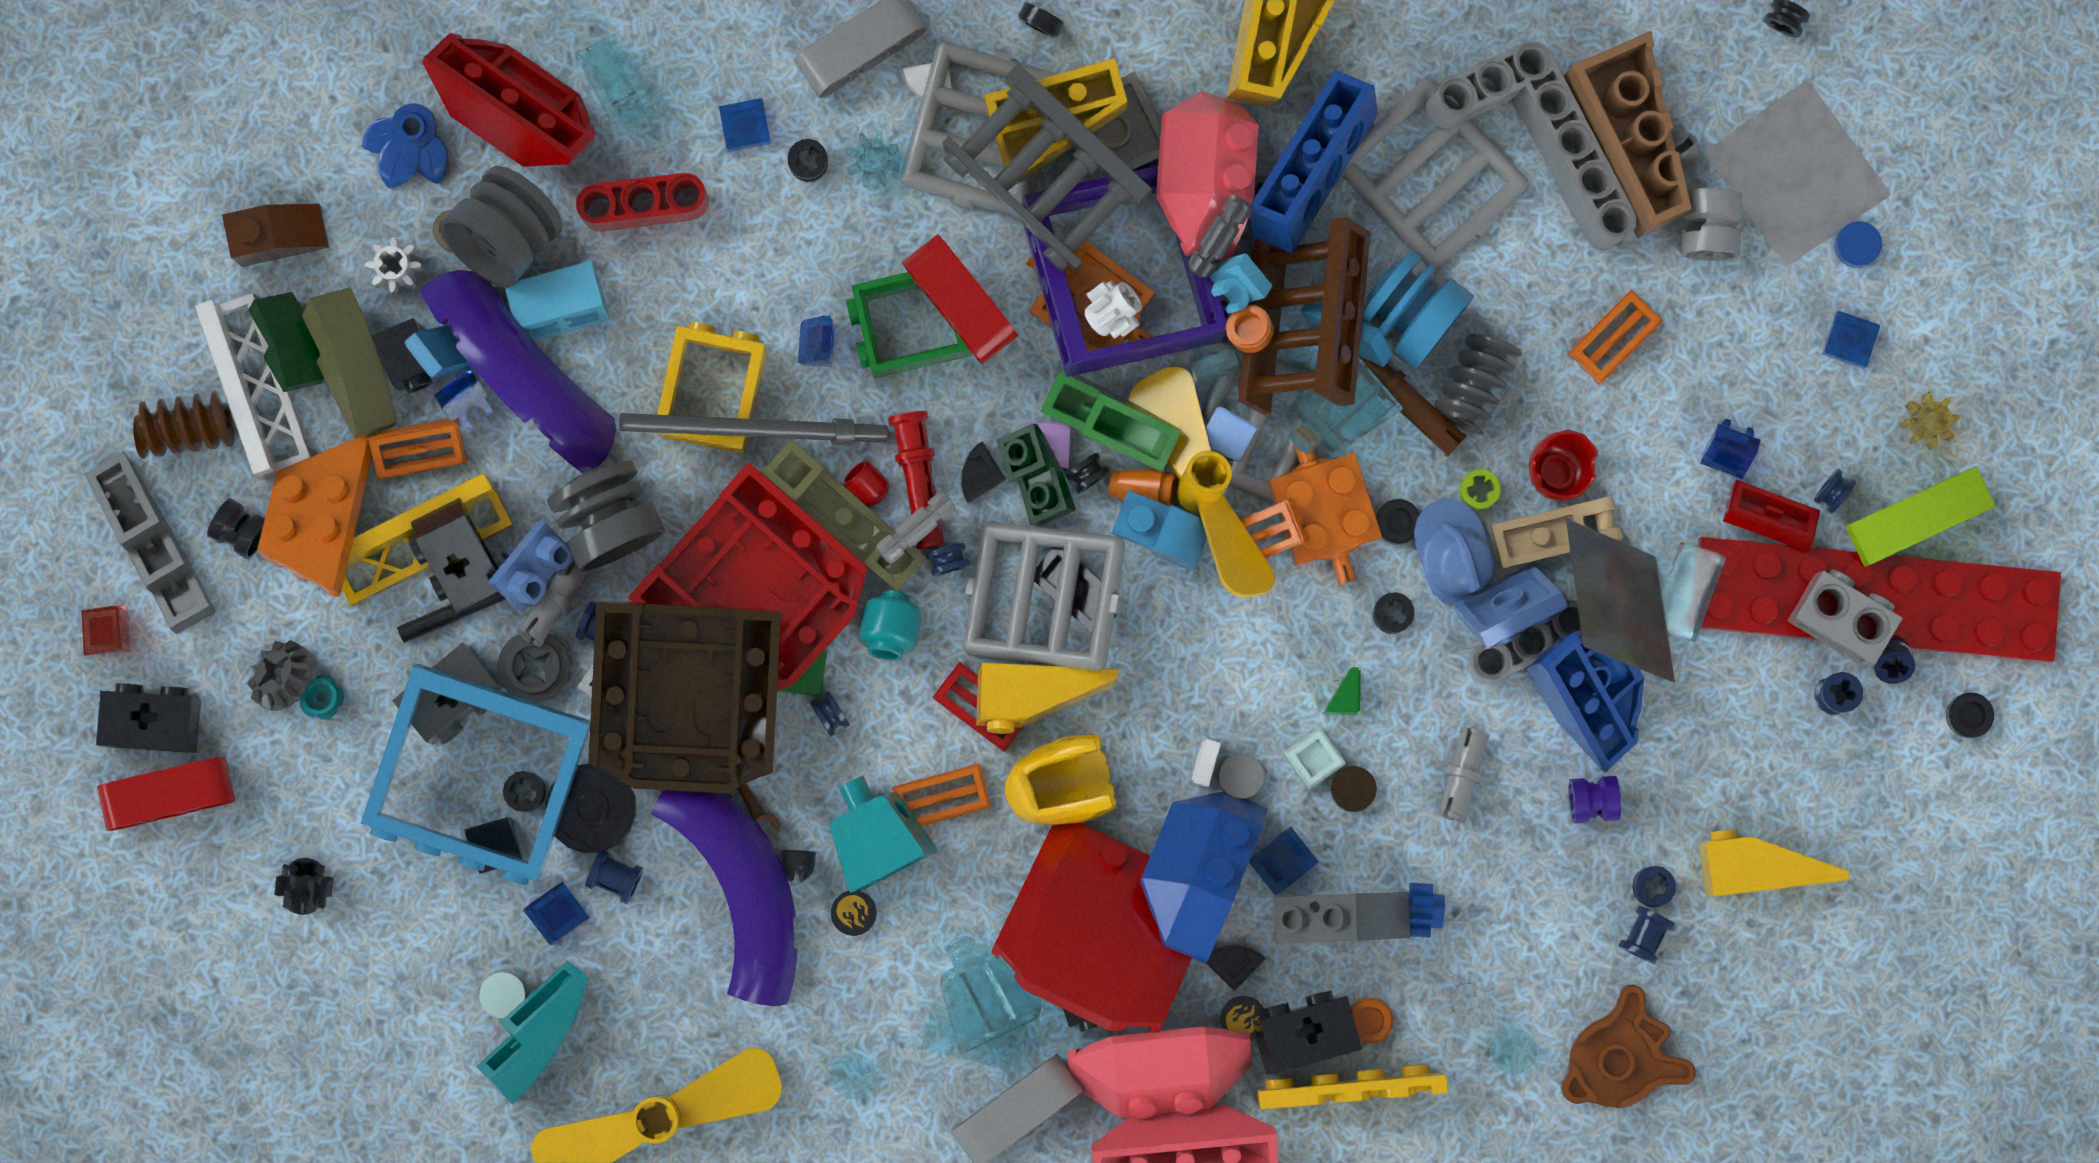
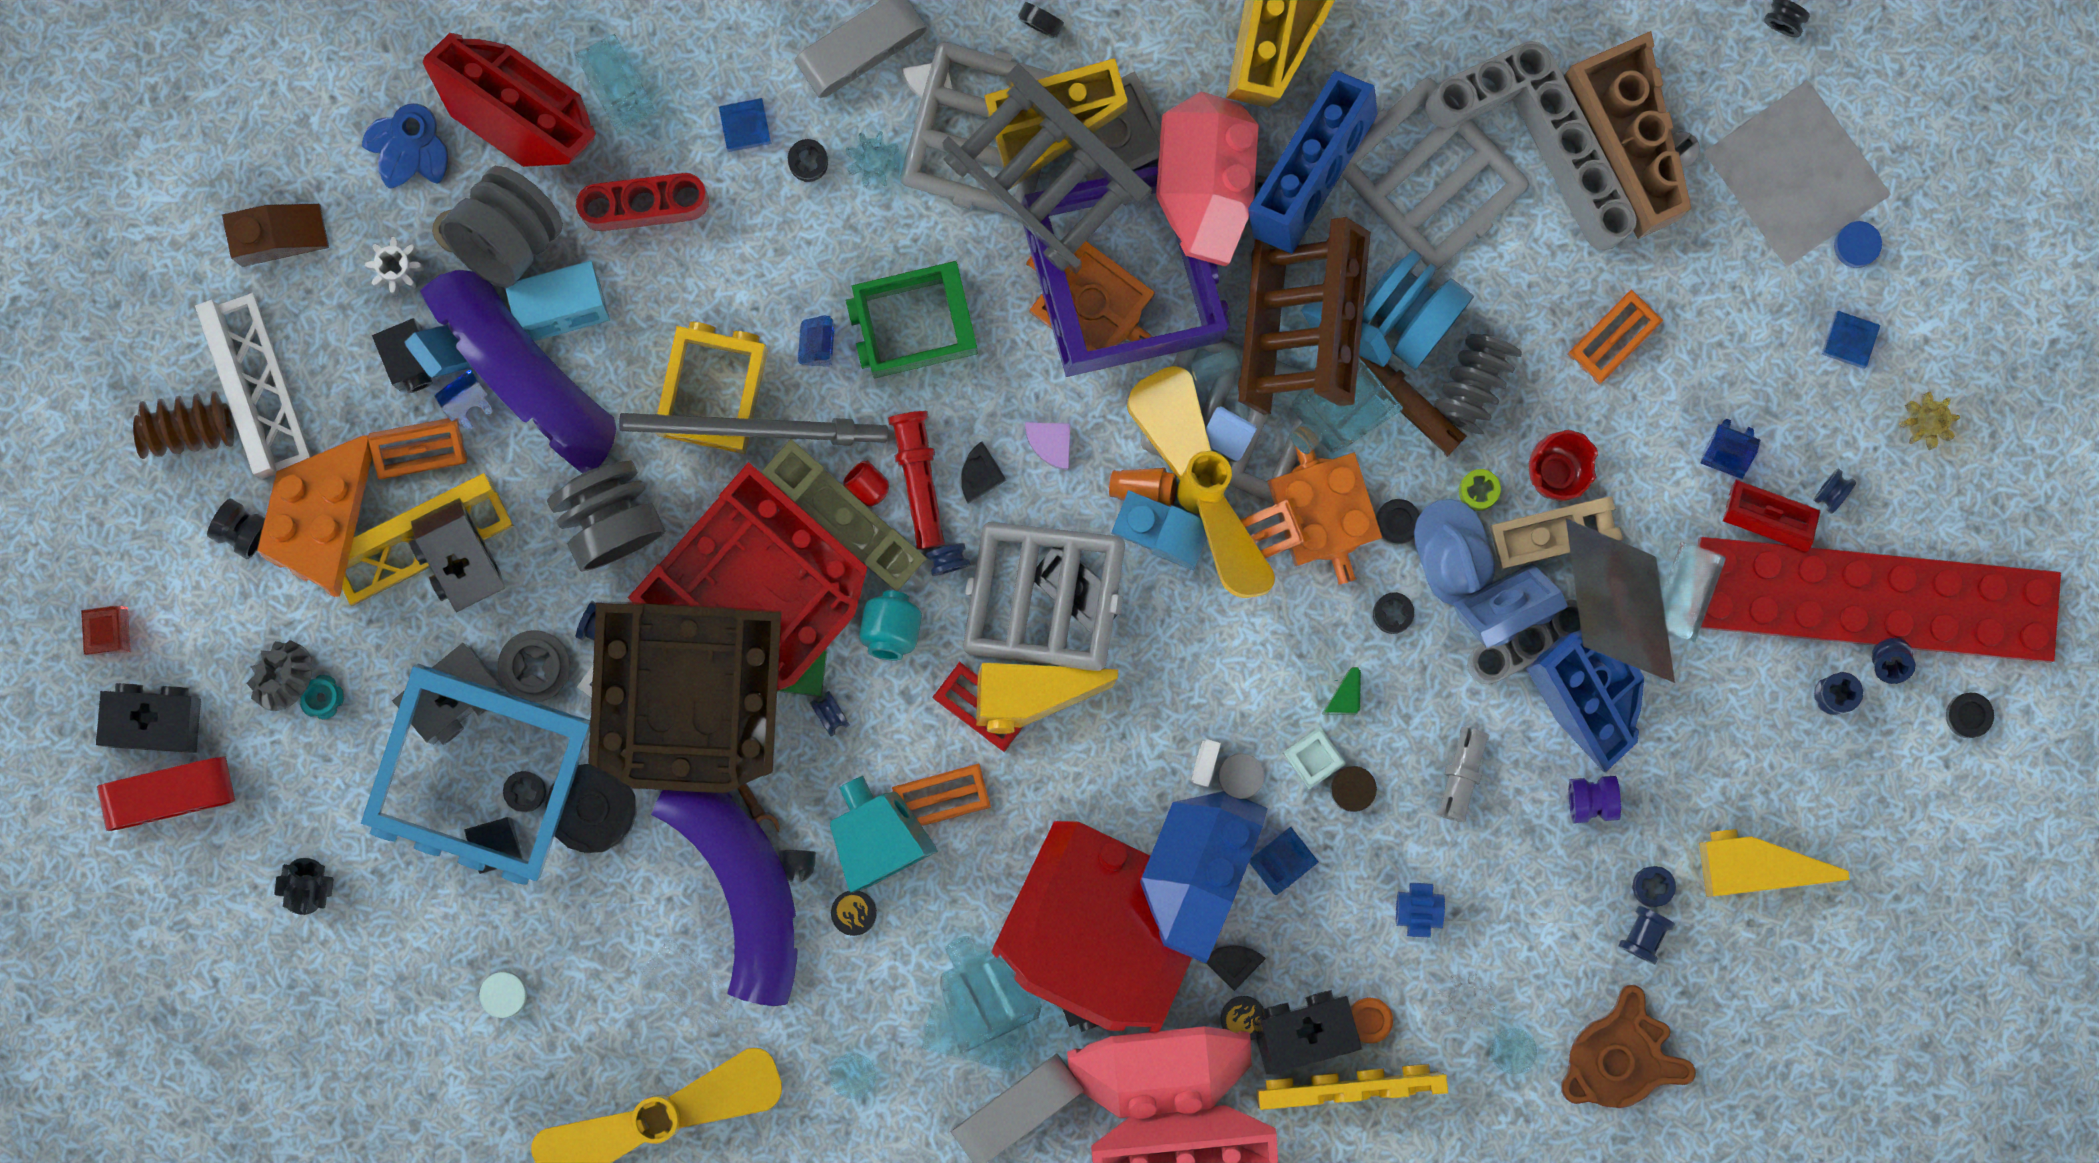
dark grey slope [85,451,216,635] -> none
dark green slope [248,292,324,392] -> none
olive slope [302,287,397,439] -> none
black bar [397,592,507,643] -> none
teal slope [476,960,588,1105] -> none
medium blue hips [488,520,574,612] -> none
light grey pin [517,559,590,647] -> none
clear blue slope [523,882,590,945] -> none
dark blue bush [585,850,644,905] -> none
light grey axle [877,492,956,564] -> none
red beam [902,234,1018,364] -> none
dark green slope [997,424,1076,526] -> none
yellow hair [1005,734,1116,825] -> none
green slope [1040,367,1182,472] -> none
black bush [1065,452,1111,494] -> none
white gear [1085,280,1142,338] -> none
dark grey axle [1188,195,1252,279] -> none
medium azure tile [1210,253,1273,314] -> none
orange tile [1226,305,1274,353] -> none
dark grey window [1274,892,1410,944] -> none
light grey wheel [1681,188,1742,261] -> none
light grey brick [1787,569,1903,668] -> none
lime slope [1845,466,1996,567] -> none

